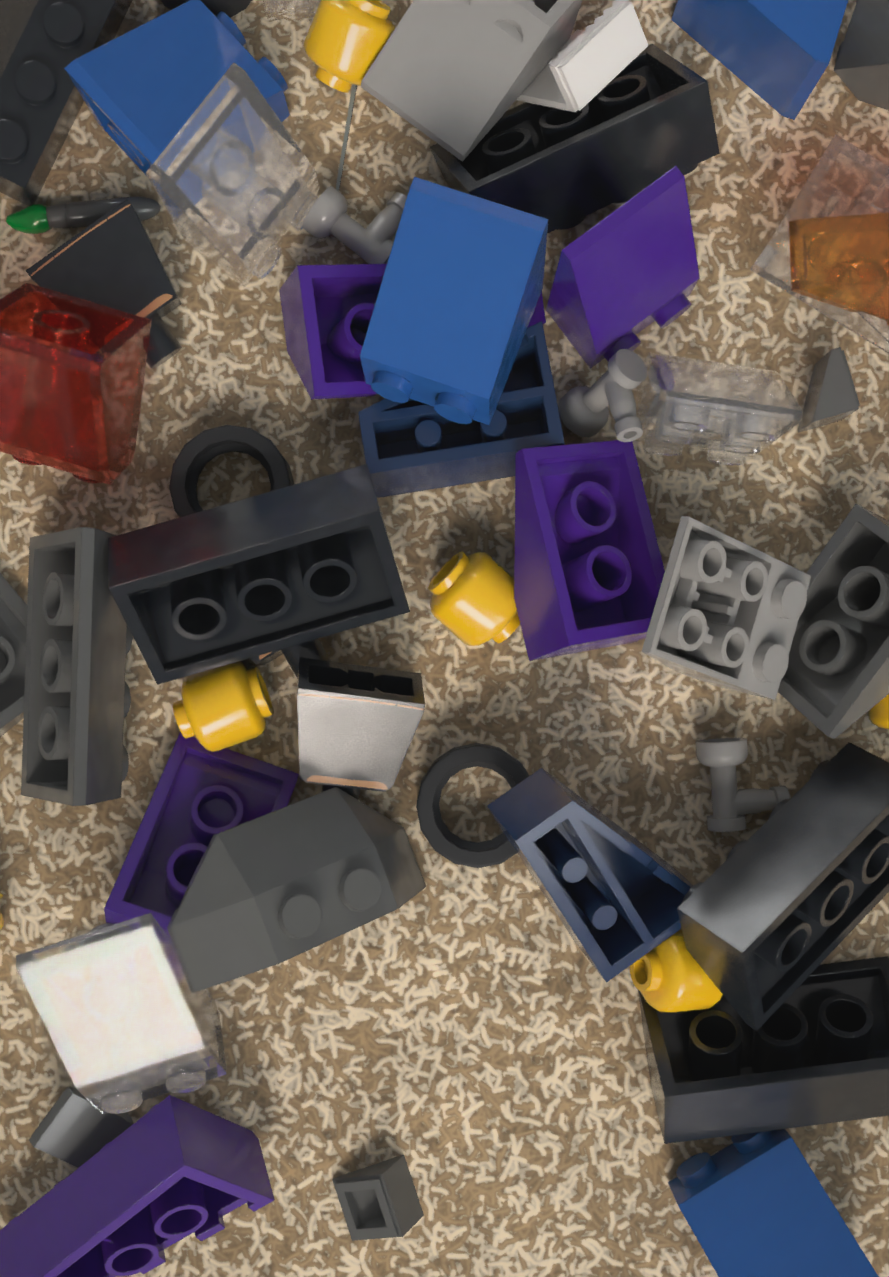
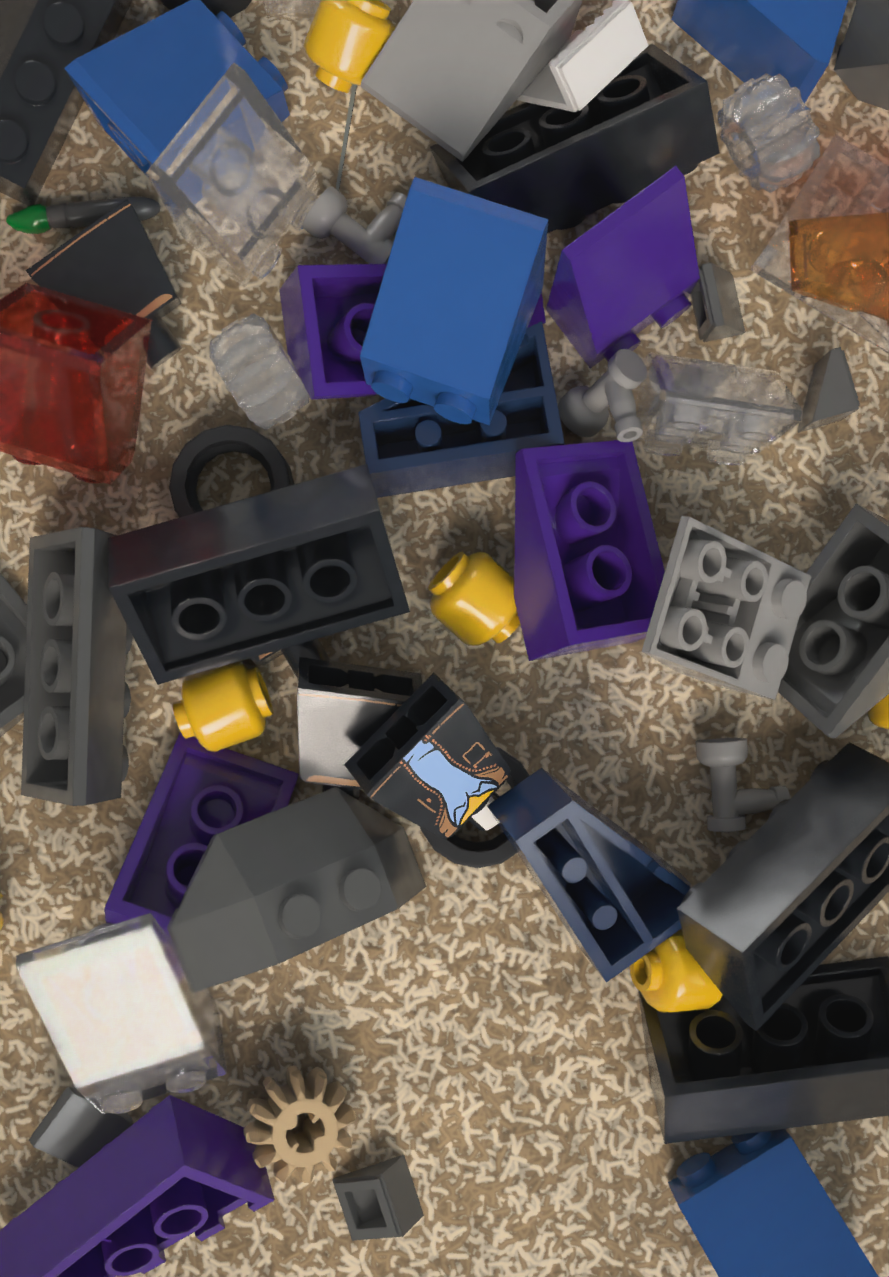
none -> clear gear [210,314,309,430]
none -> tan gear [243,1065,356,1184]
none -> torso [344,672,511,839]
none -> dark grey slope [690,263,745,342]
none -> clear gear [718,73,820,193]

